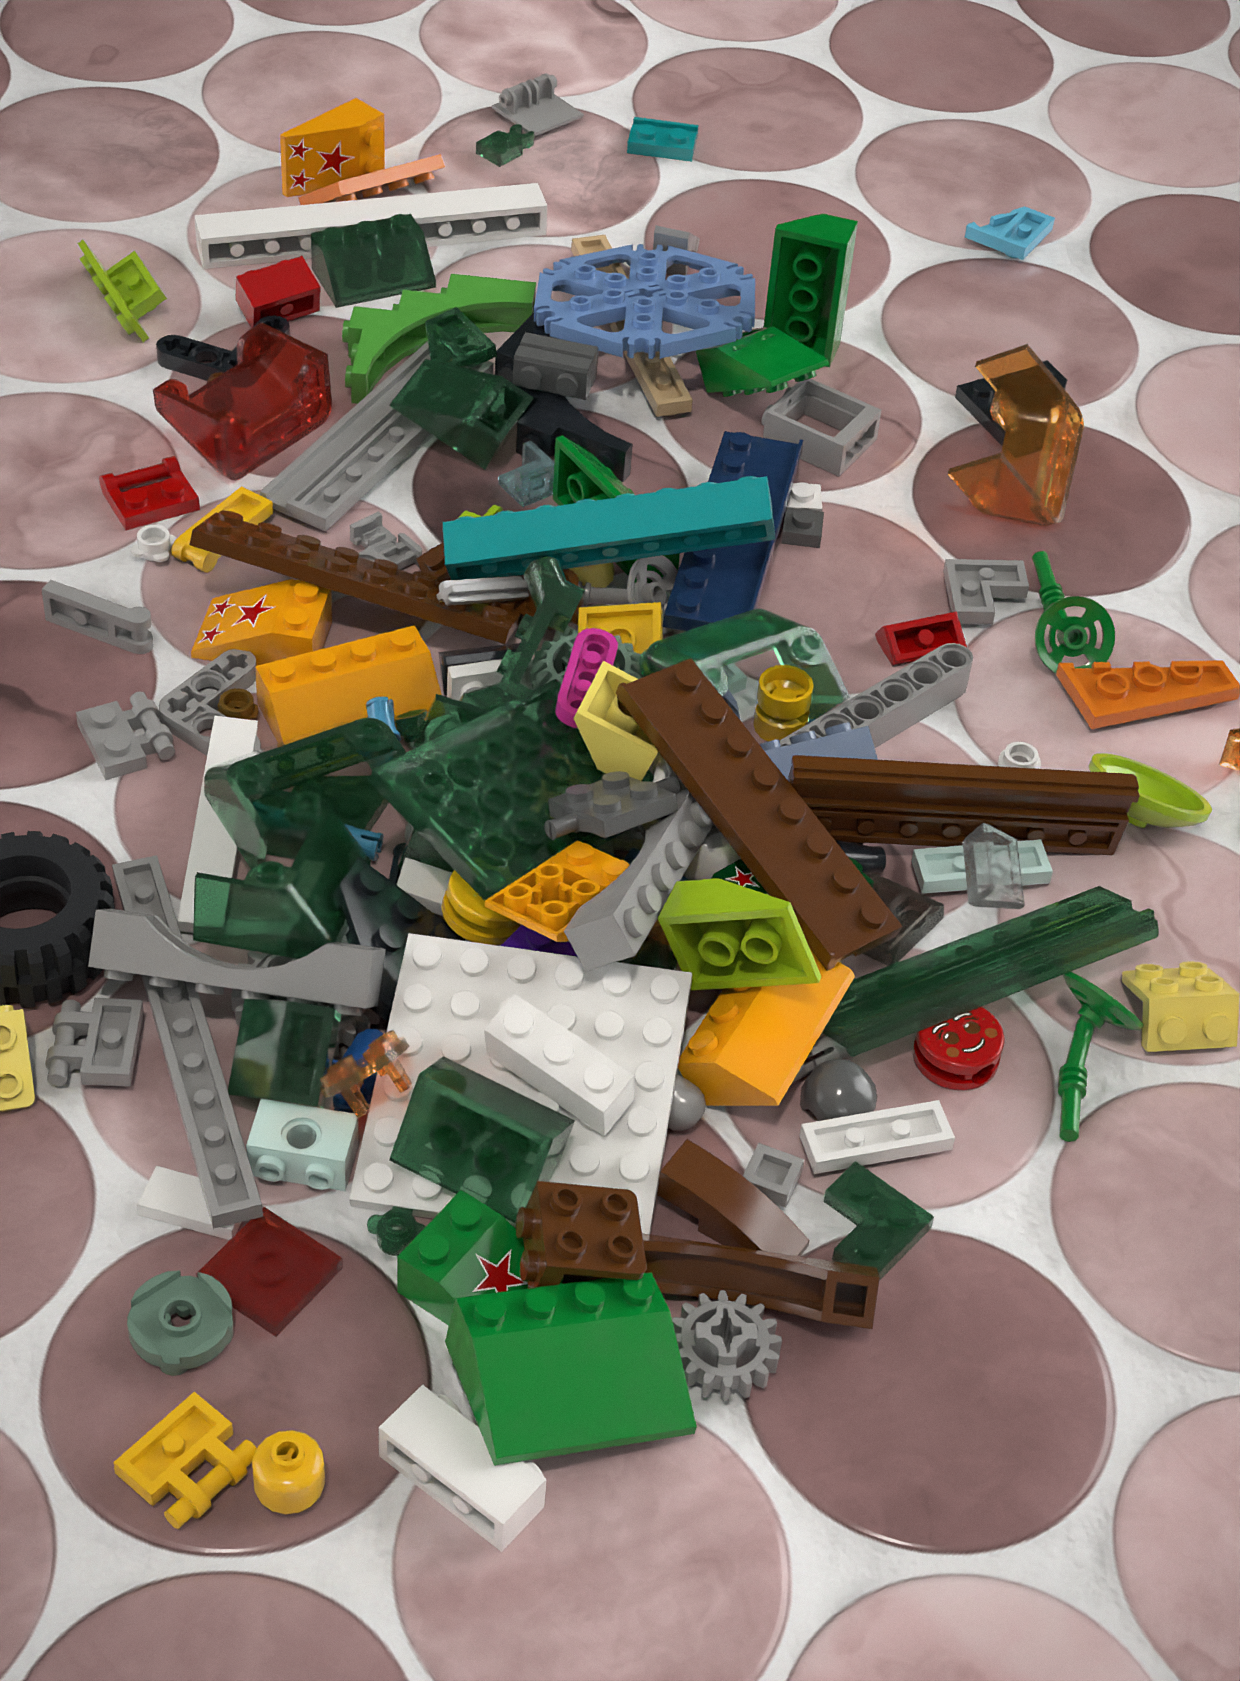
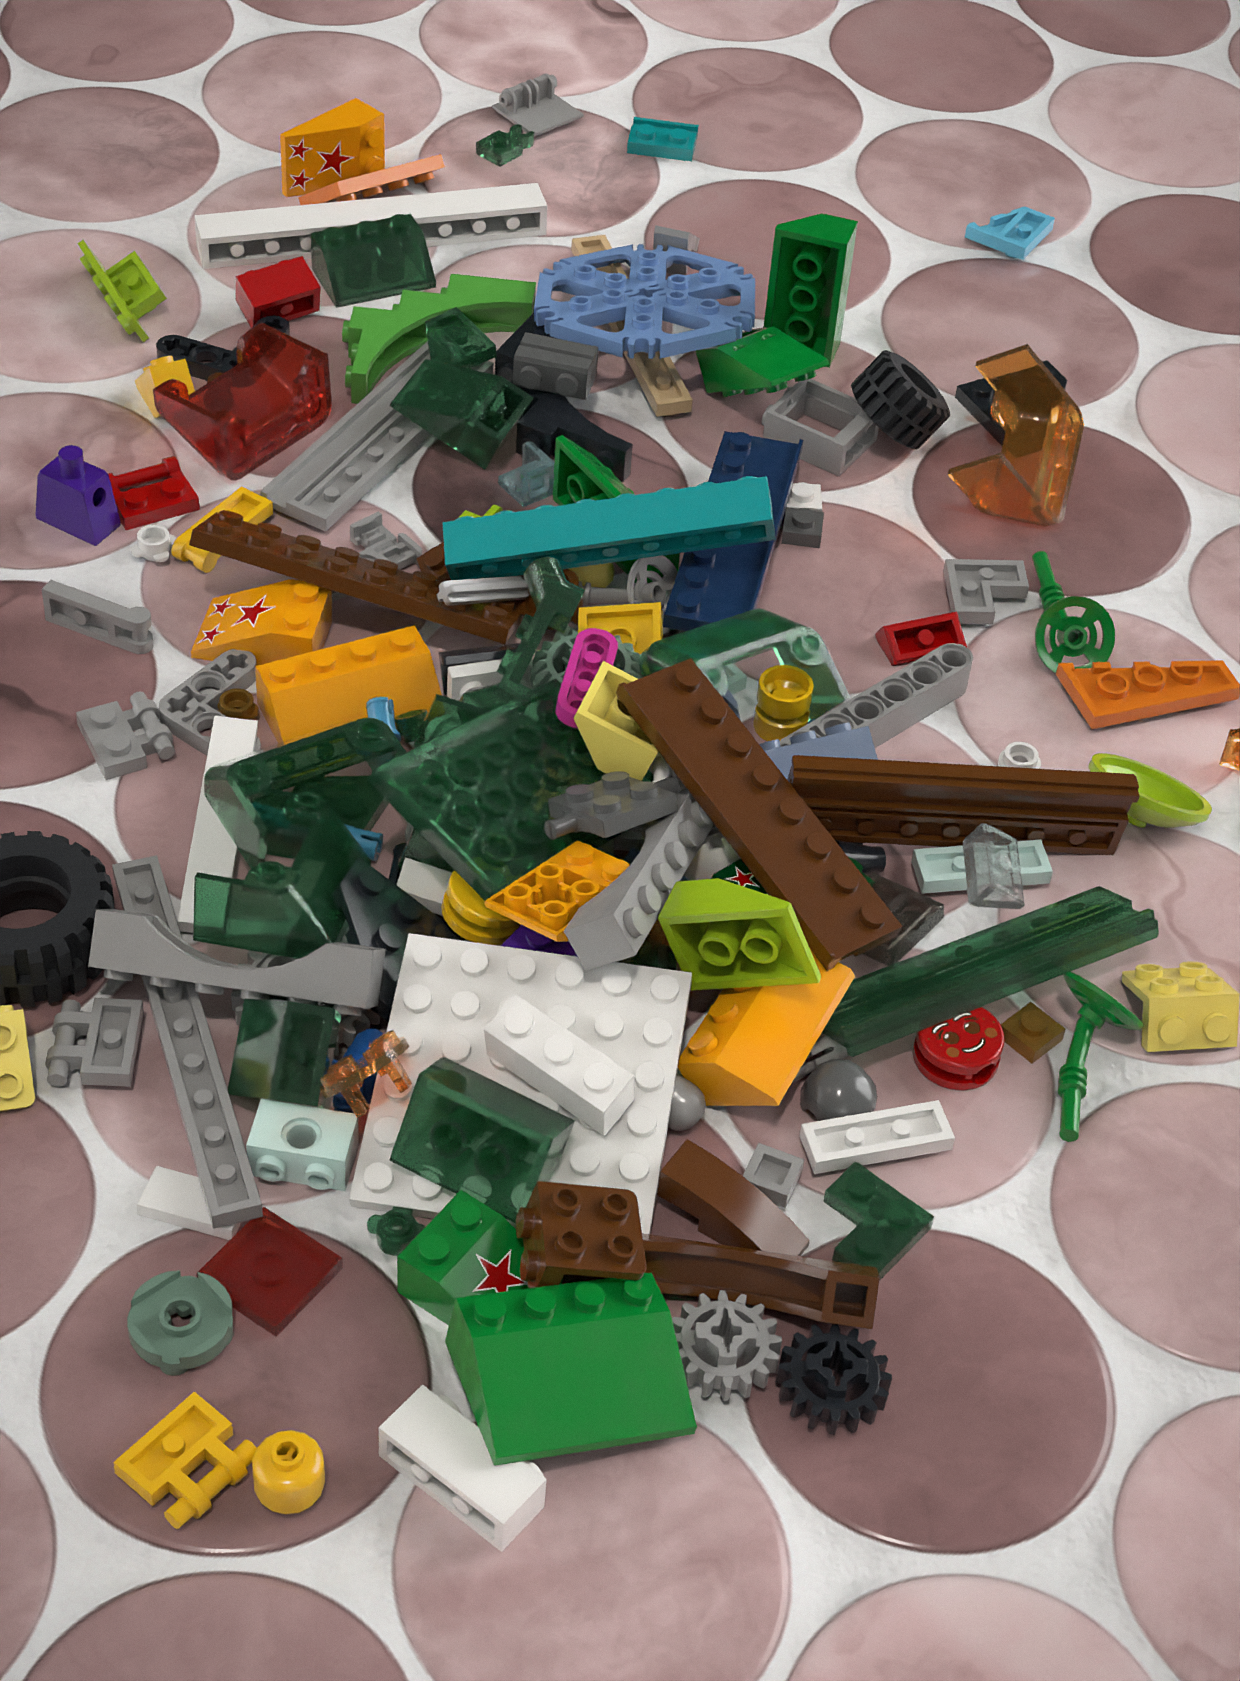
none -> dark purple torso [35,445,121,546]
none -> yellow slope [135,356,198,418]
none -> black gear [775,1323,892,1435]
none -> black tyre [851,350,950,450]
none -> pearl gold plate [1001,1001,1066,1064]

